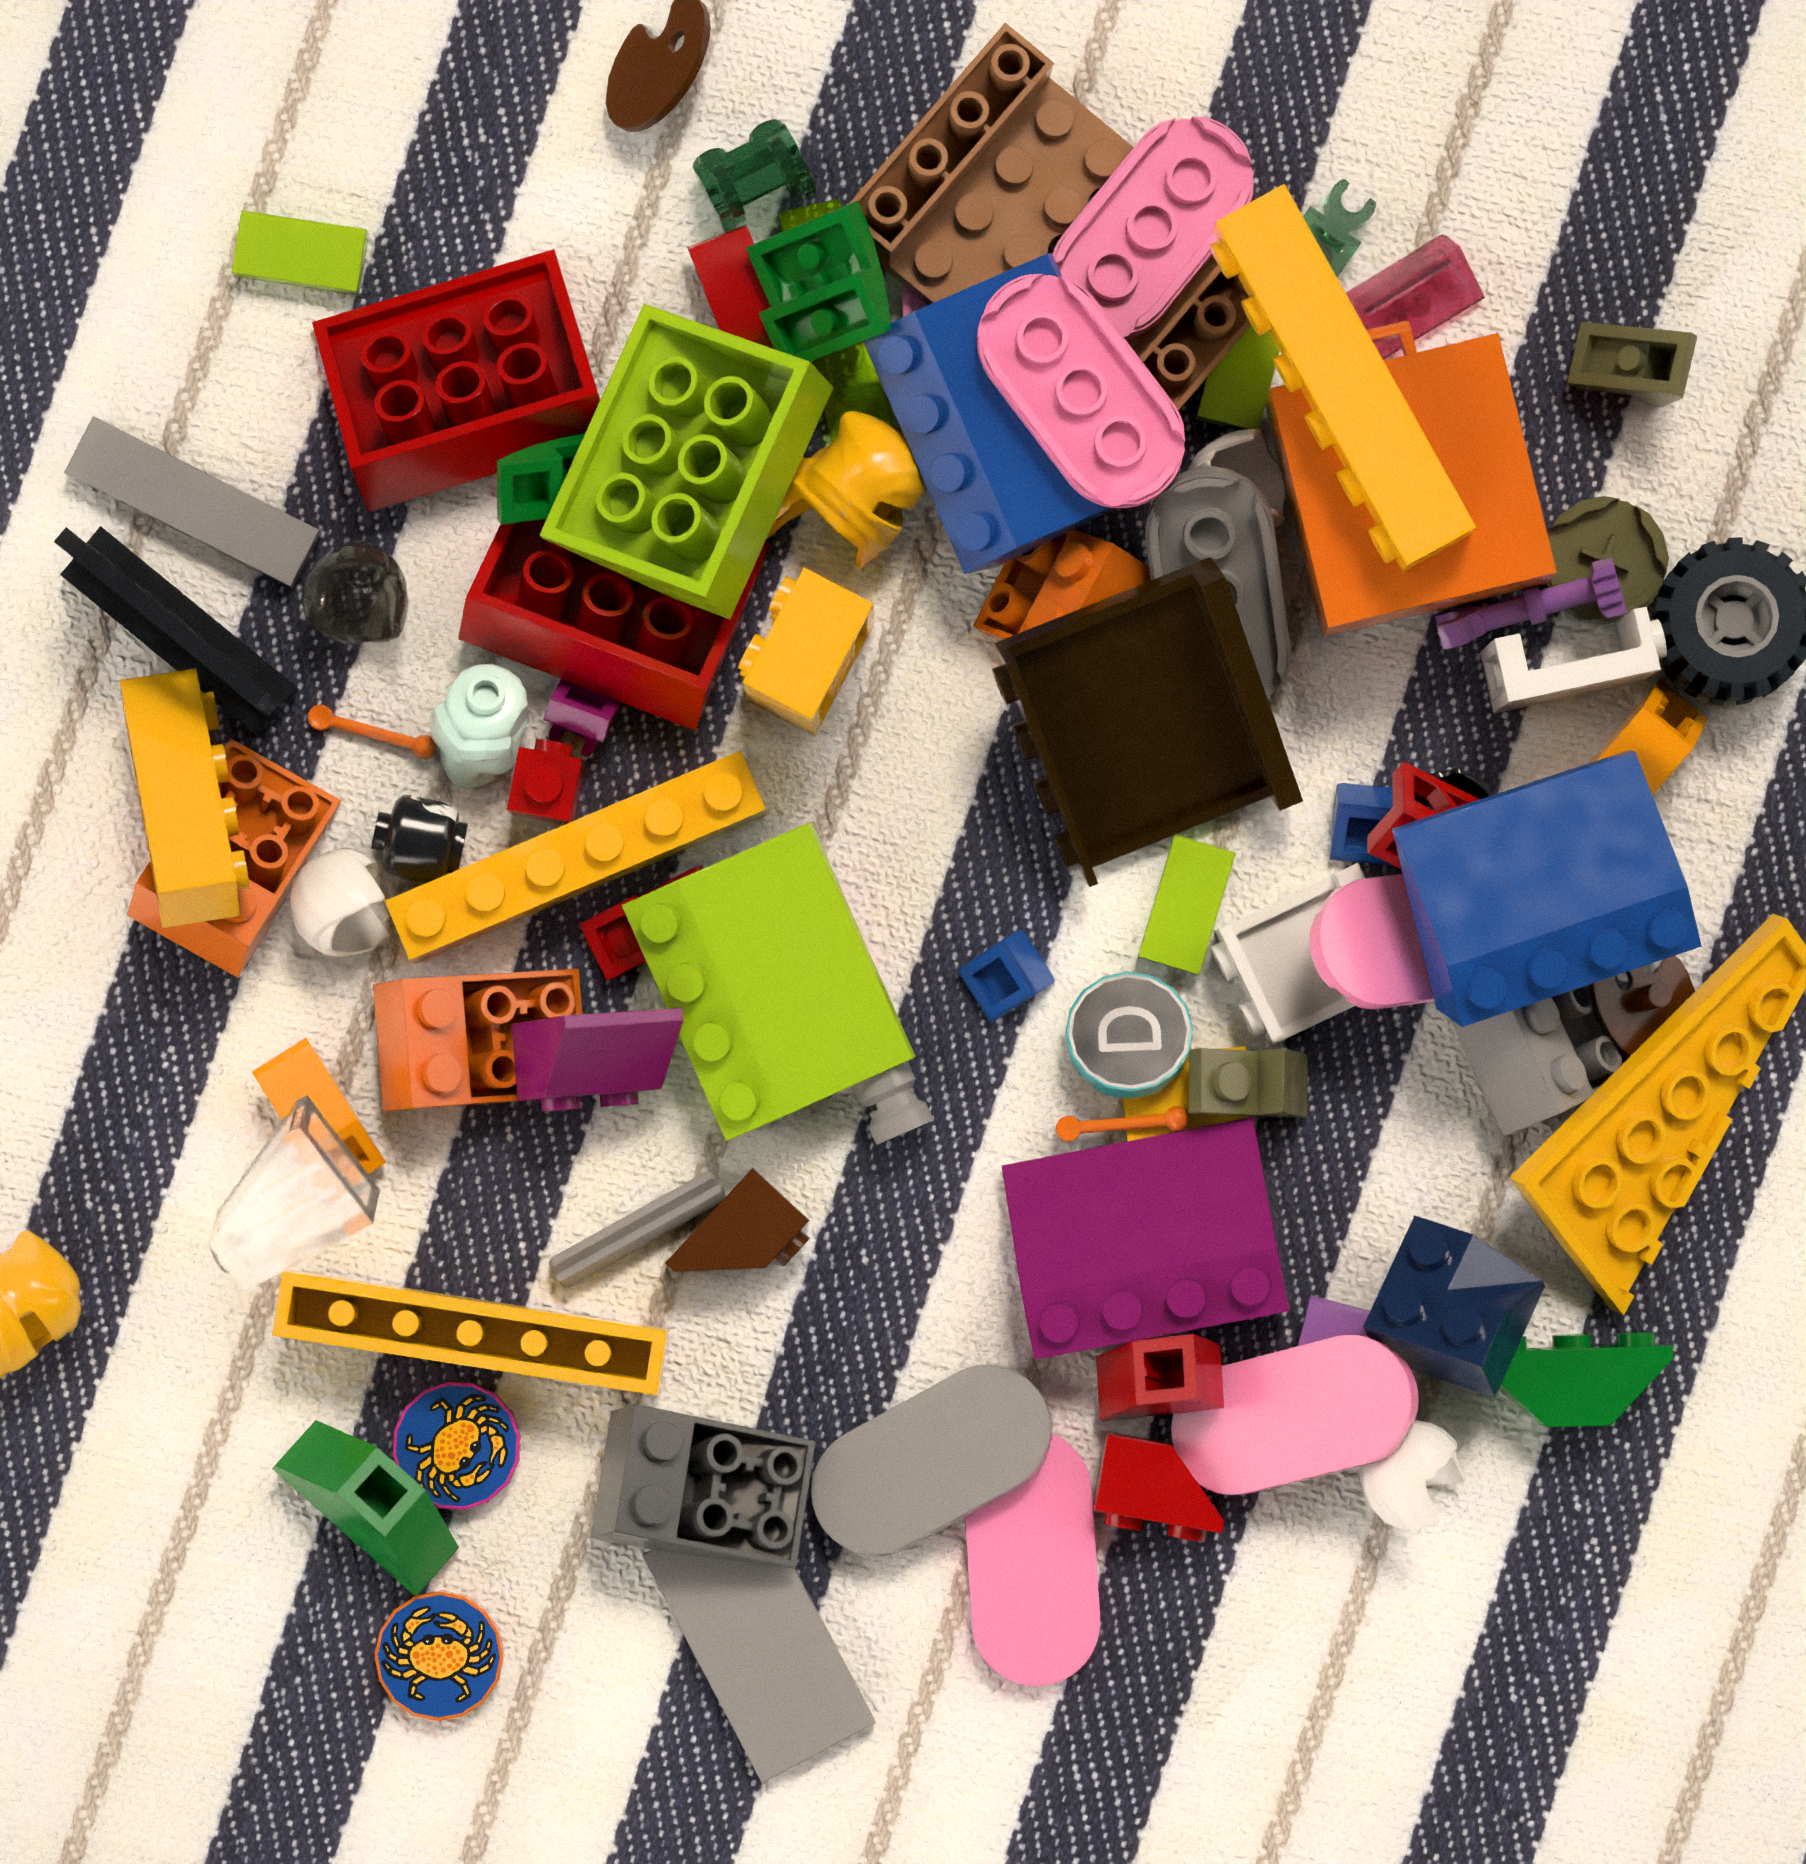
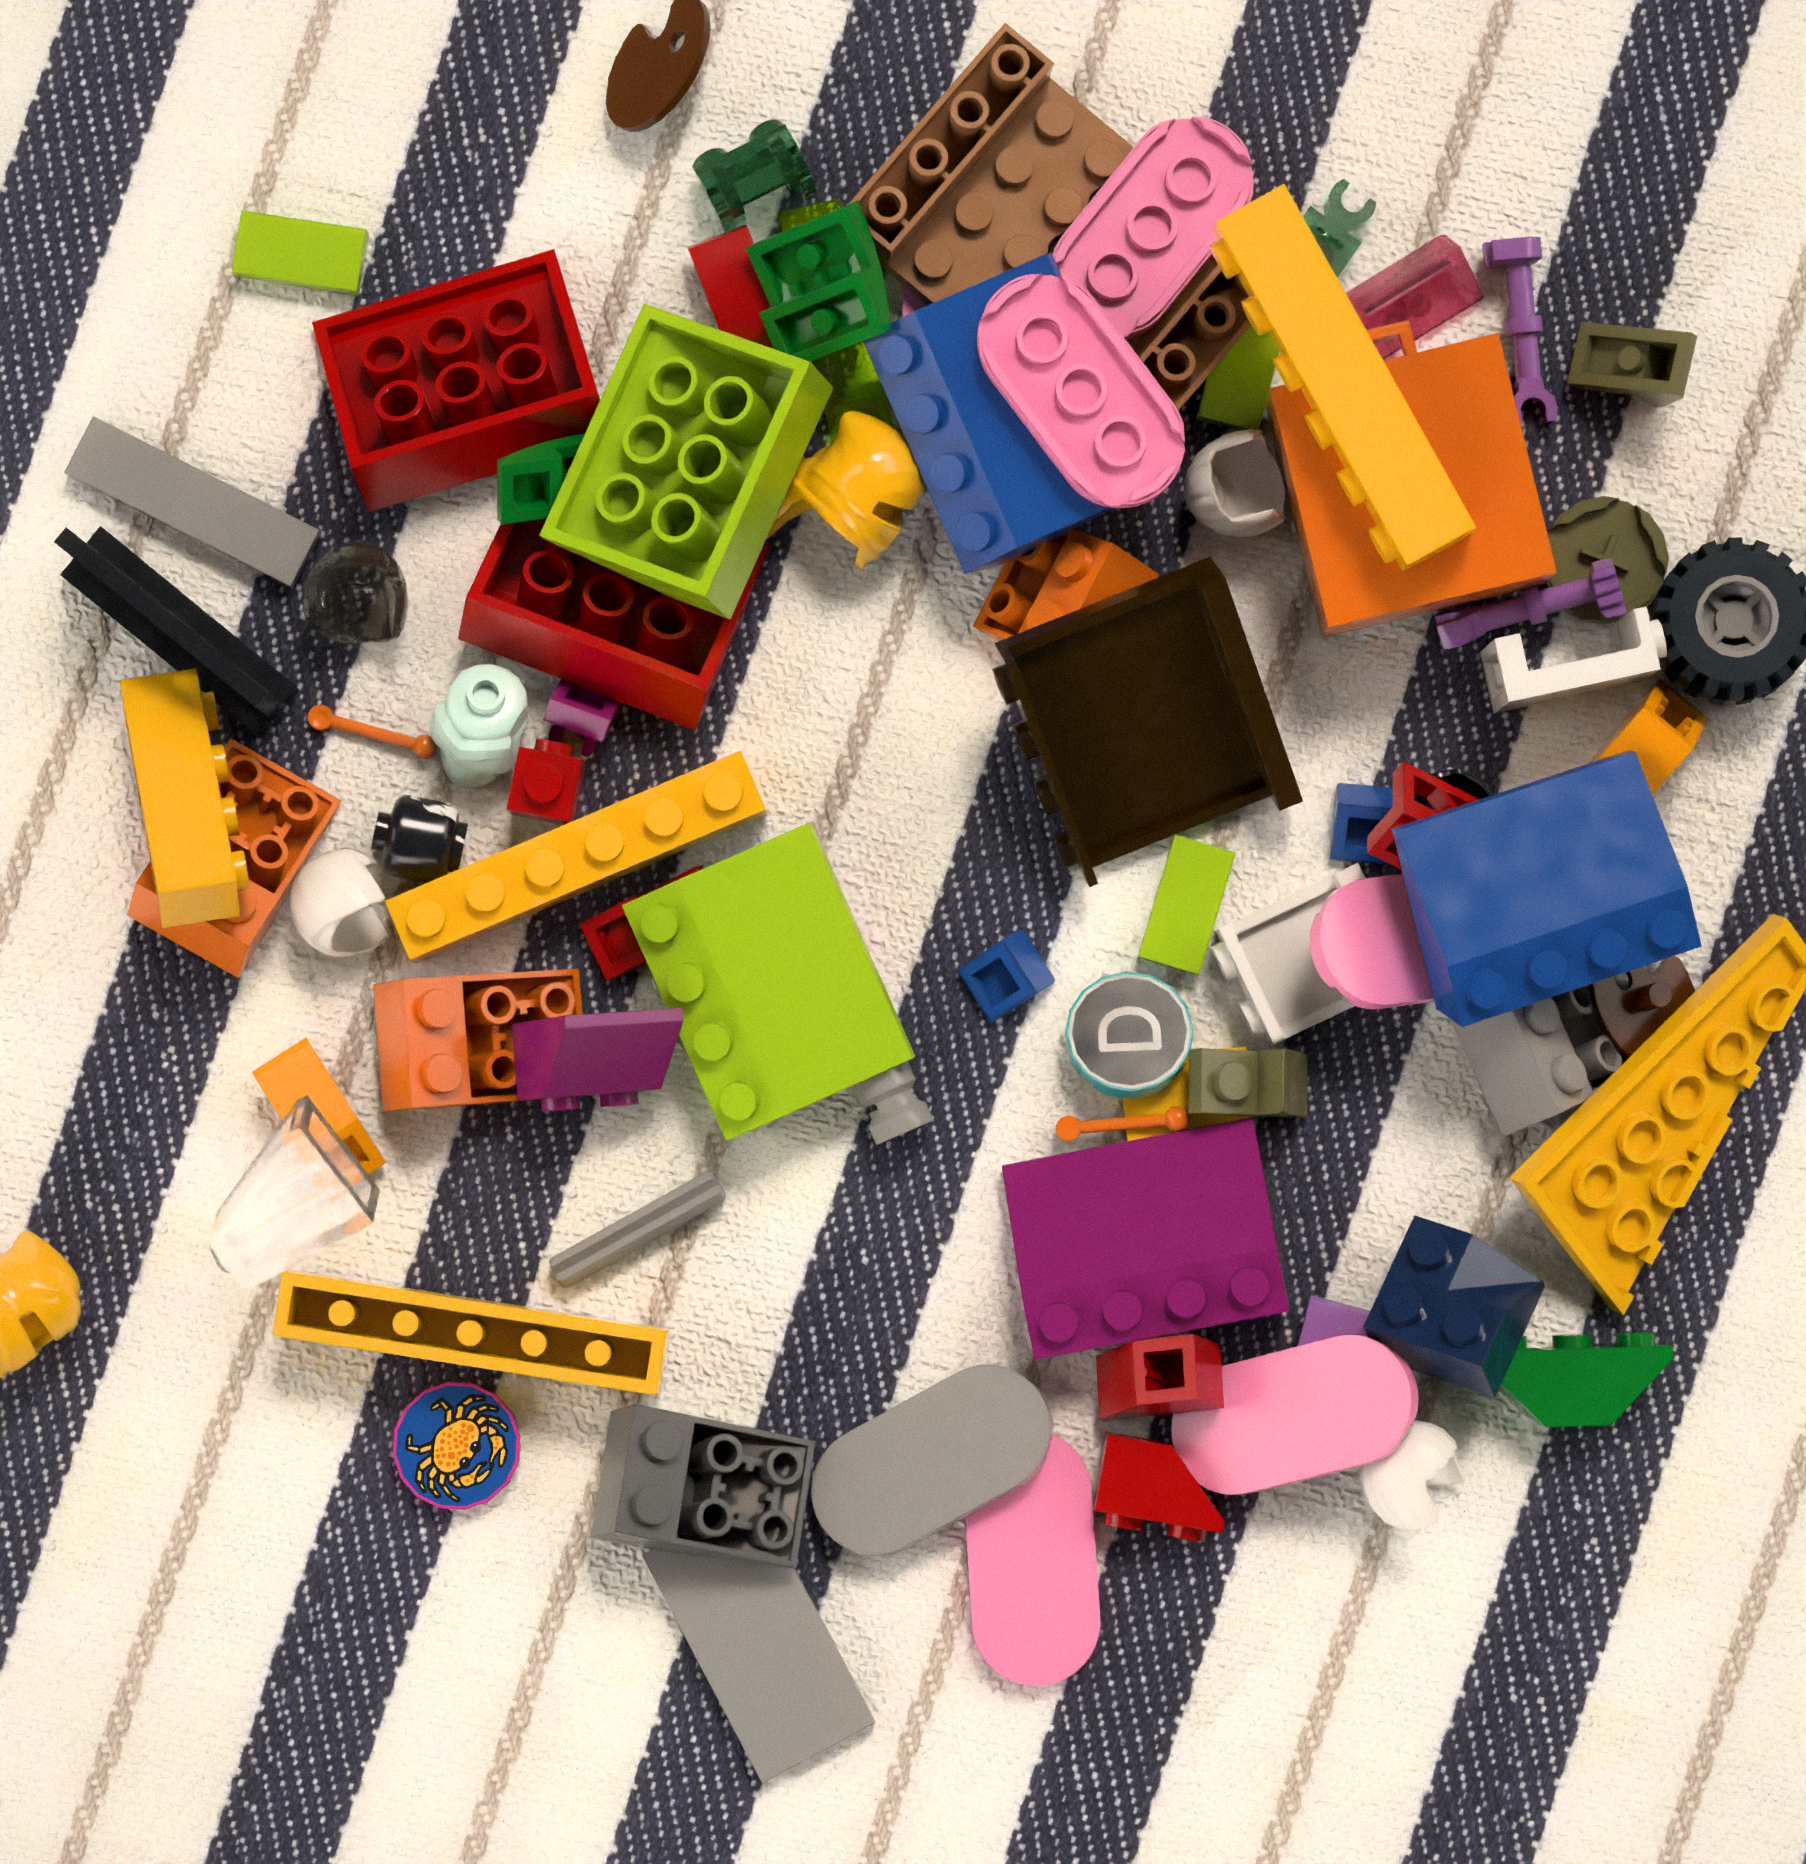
green slope [272,1420,459,1596] -> none
tile [375,1590,505,1721] -> none
reddish brown slope [665,1168,810,1272] -> none
yellow brick [738,567,874,736] -> none
light grey tile [1145,467,1291,700] -> none
none -> medium lavender piece [1482,237,1557,424]

